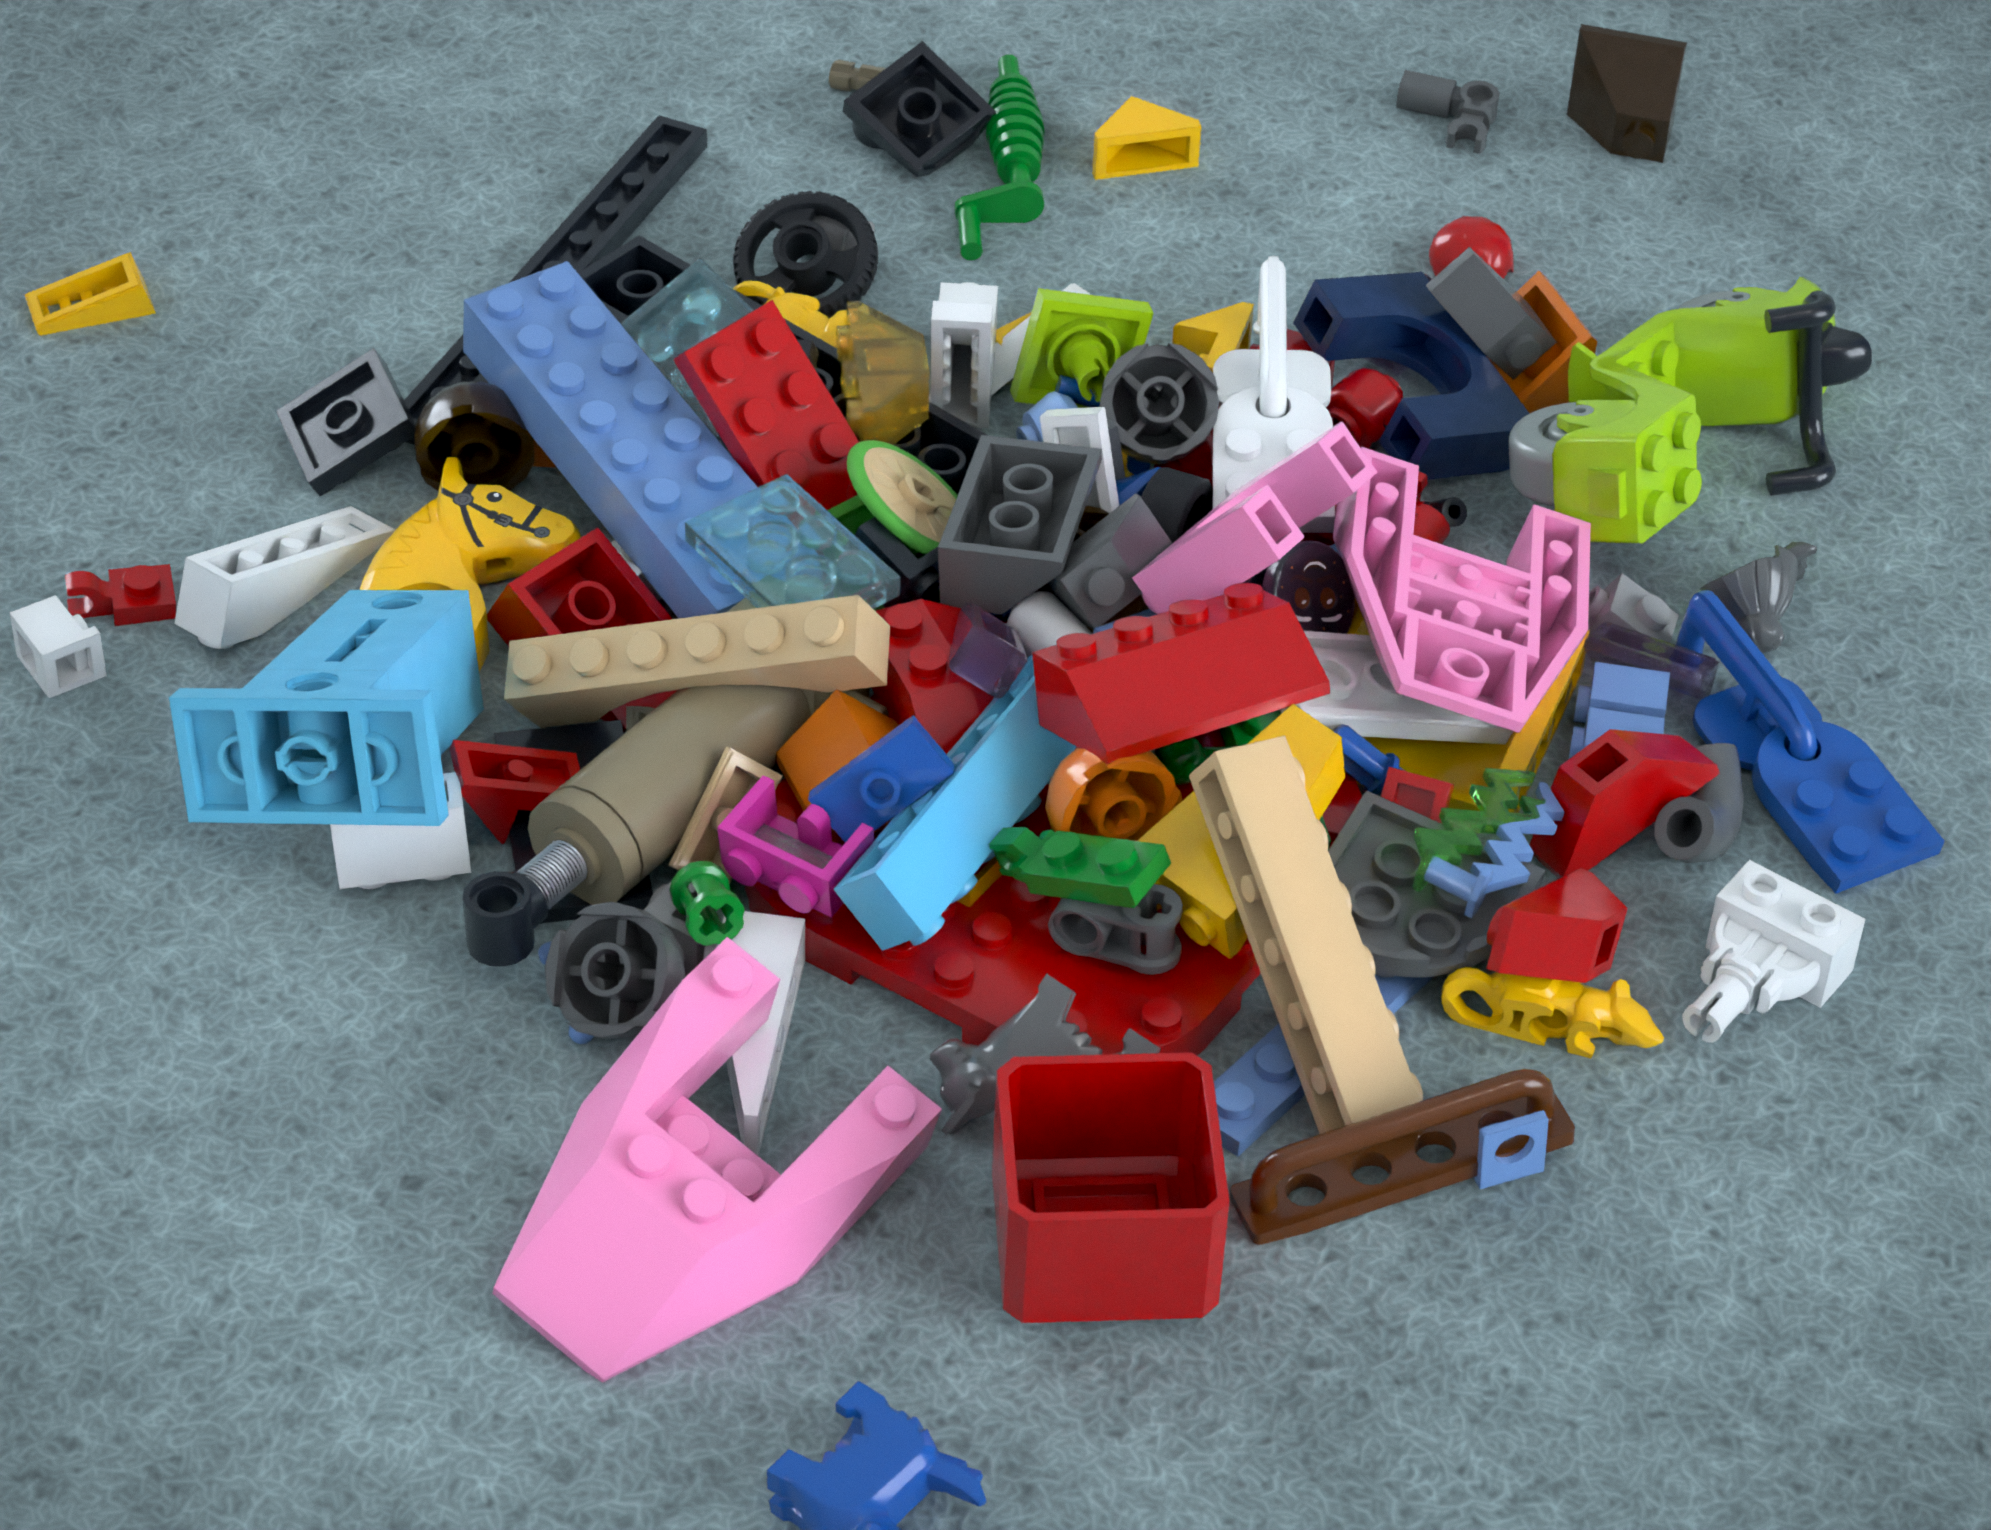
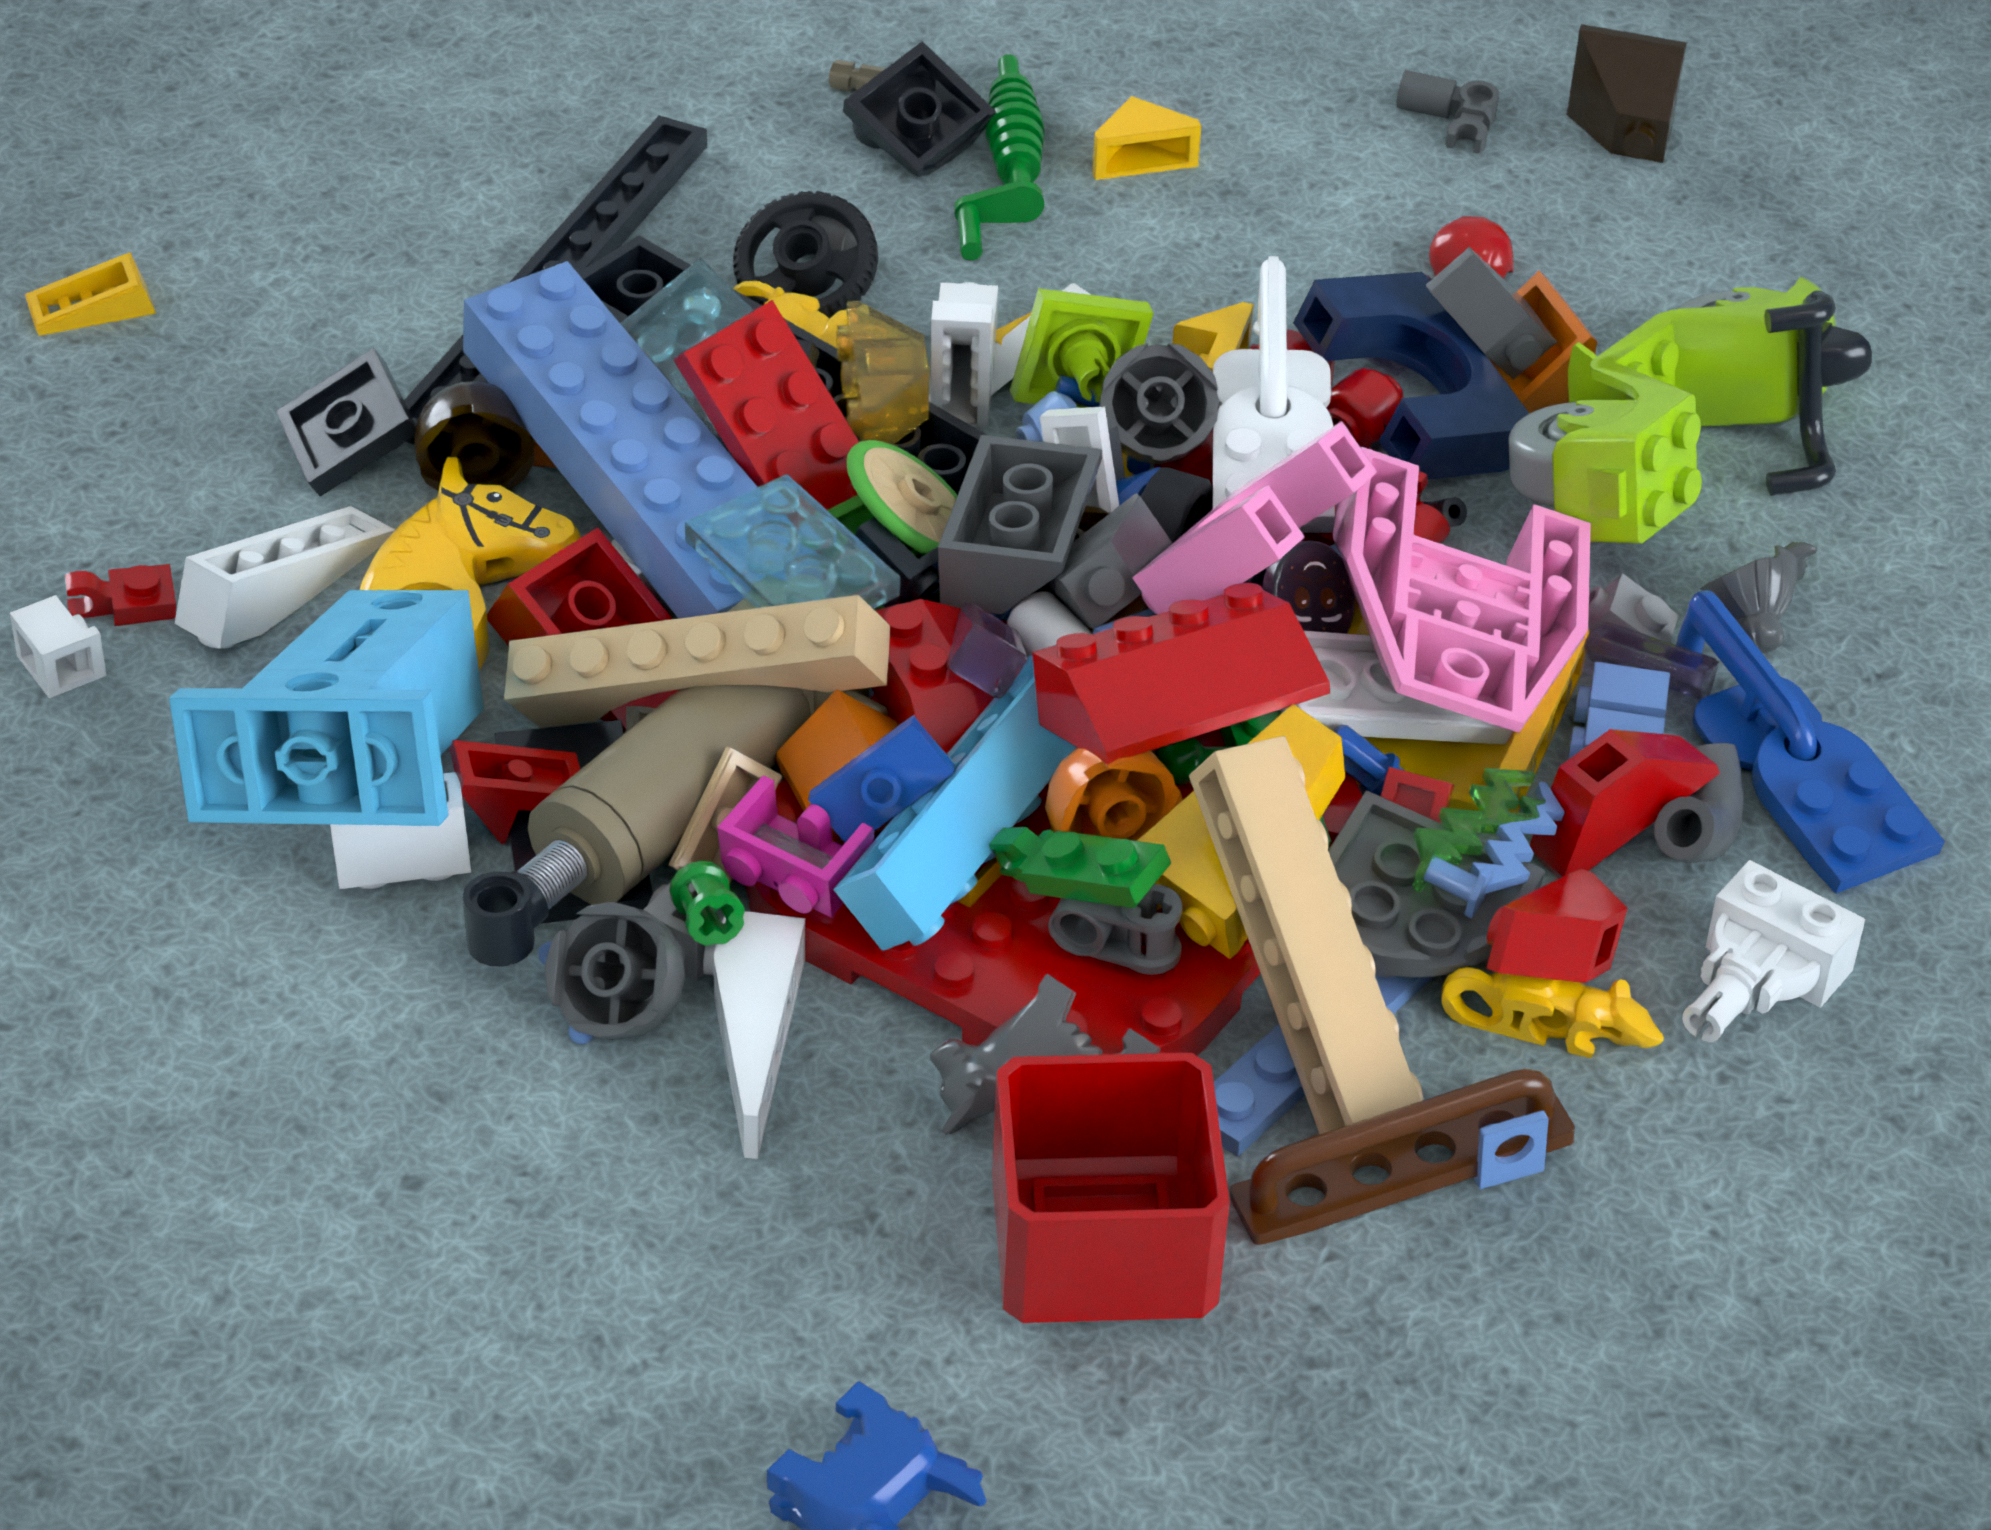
bright pink wedge [492,937,942,1382] -> none

